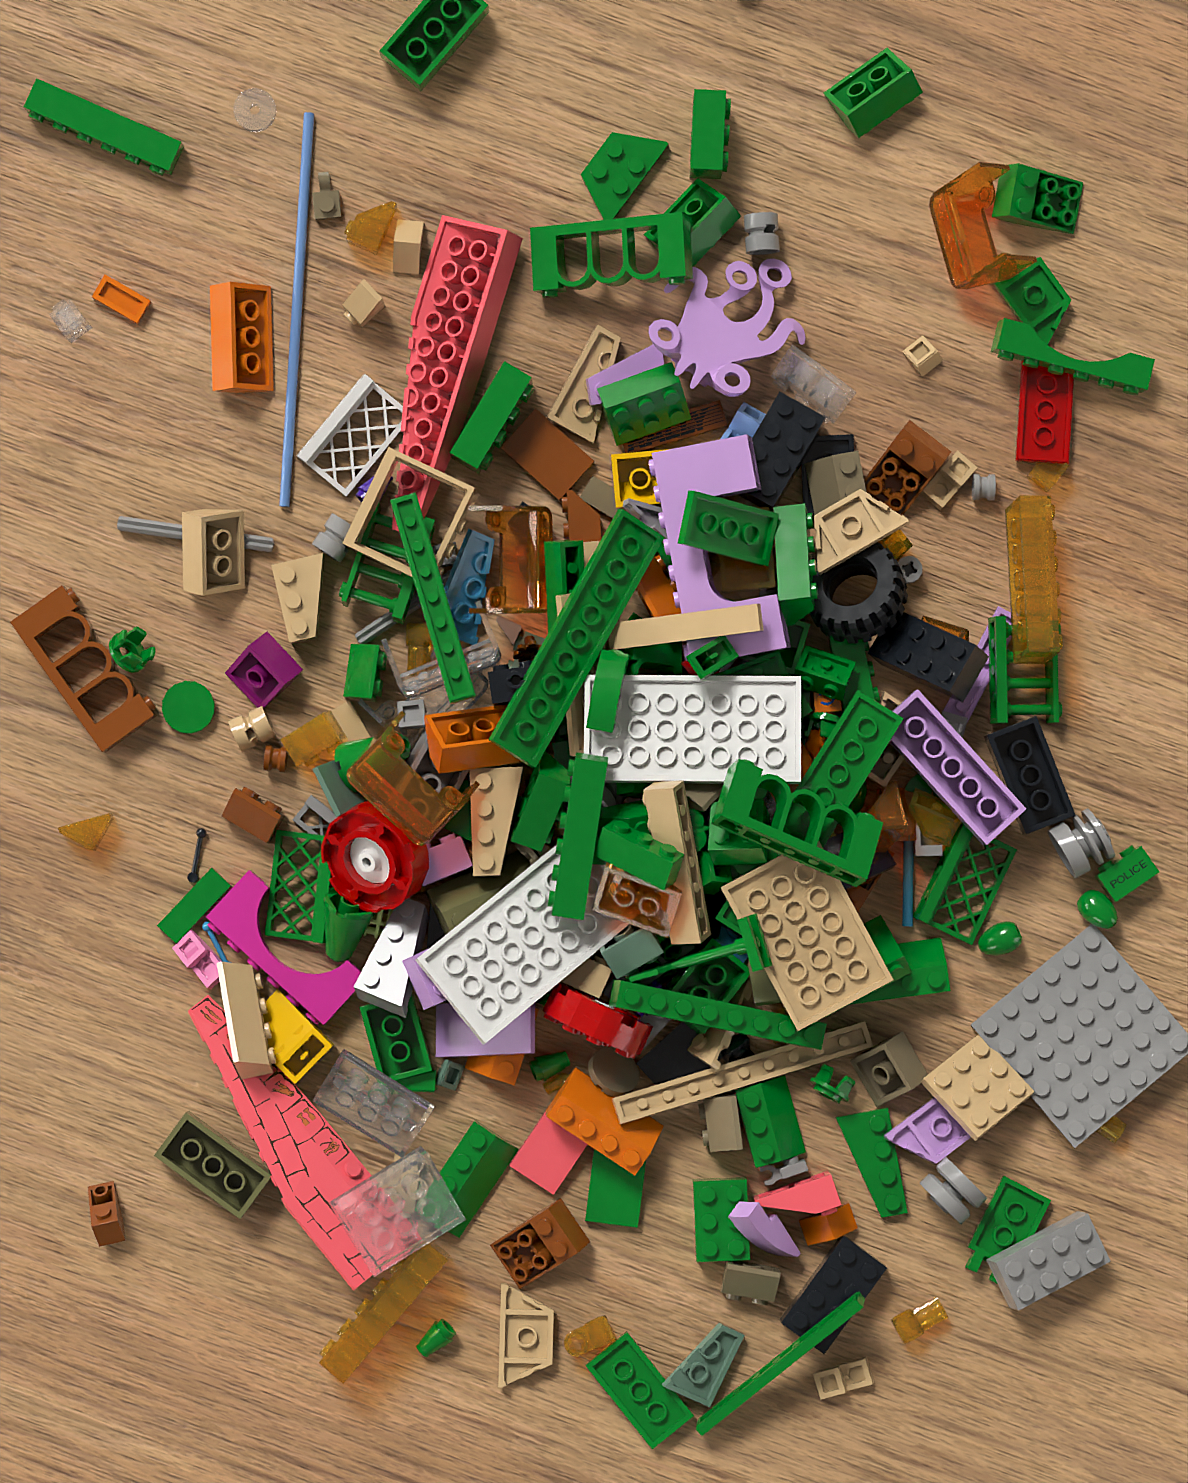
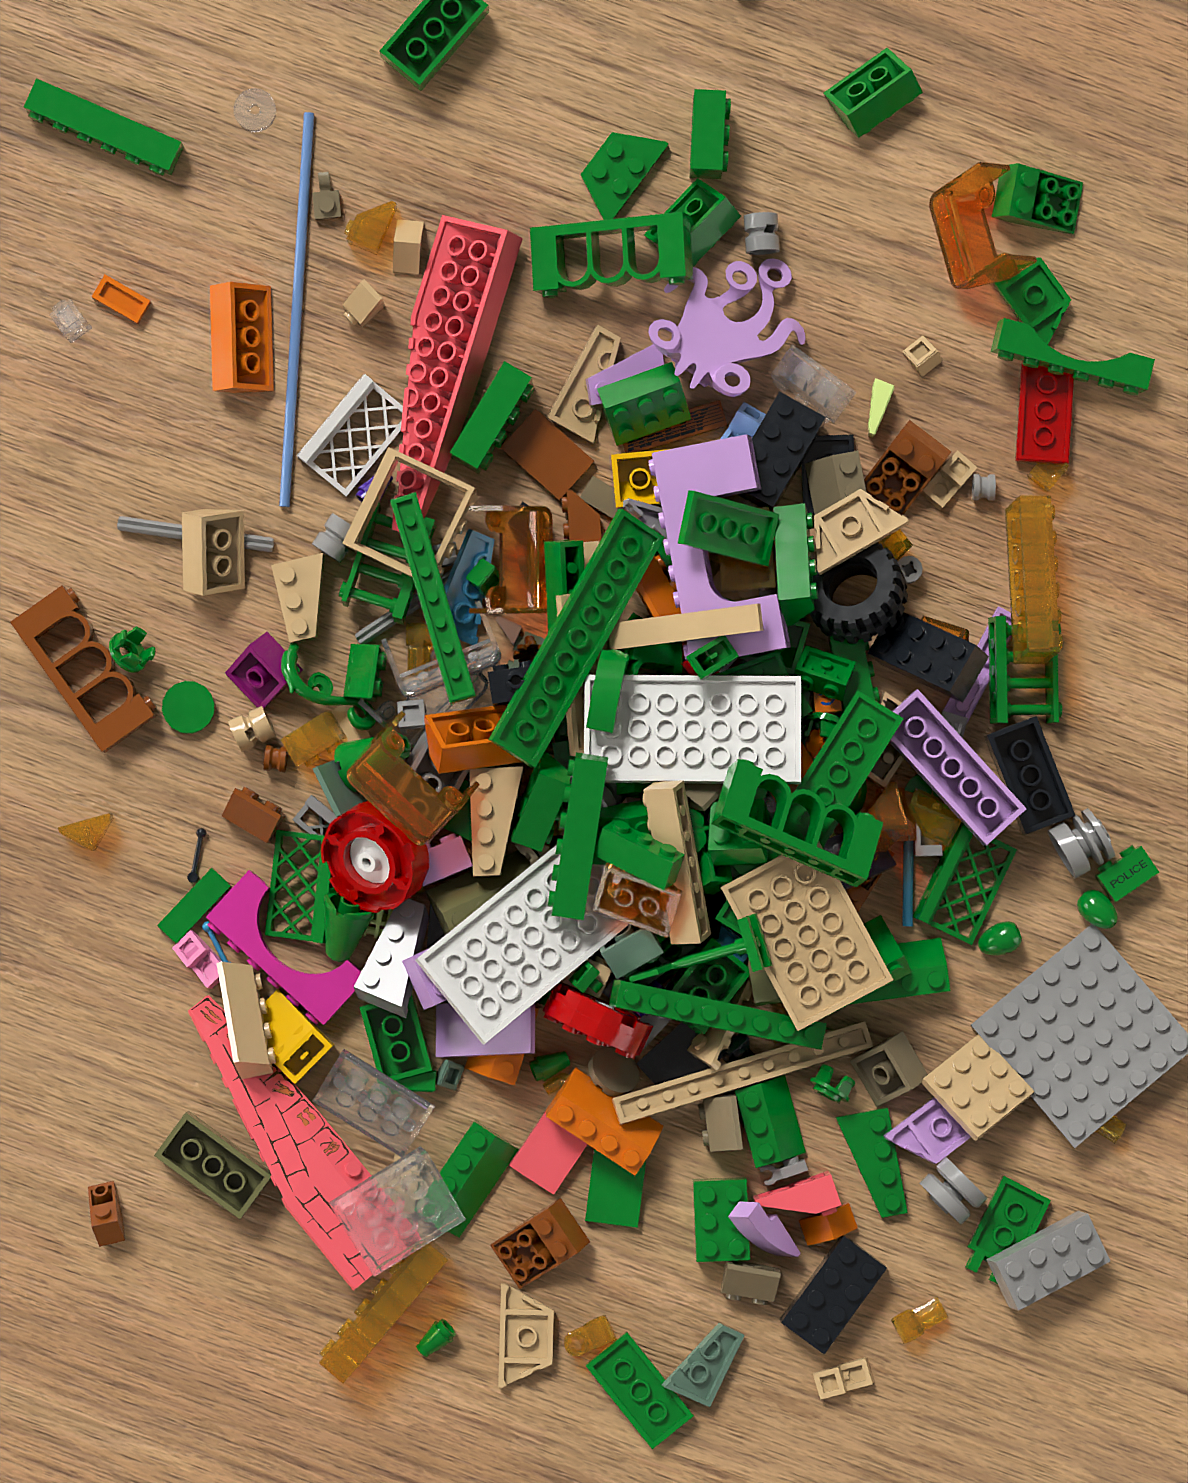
green tile [696,1292,865,1436] -> none
none -> green plant [281,643,376,731]
none -> green slope [466,559,504,599]
none -> green tile [569,960,603,993]
none -> yellowish green slope [867,378,895,438]

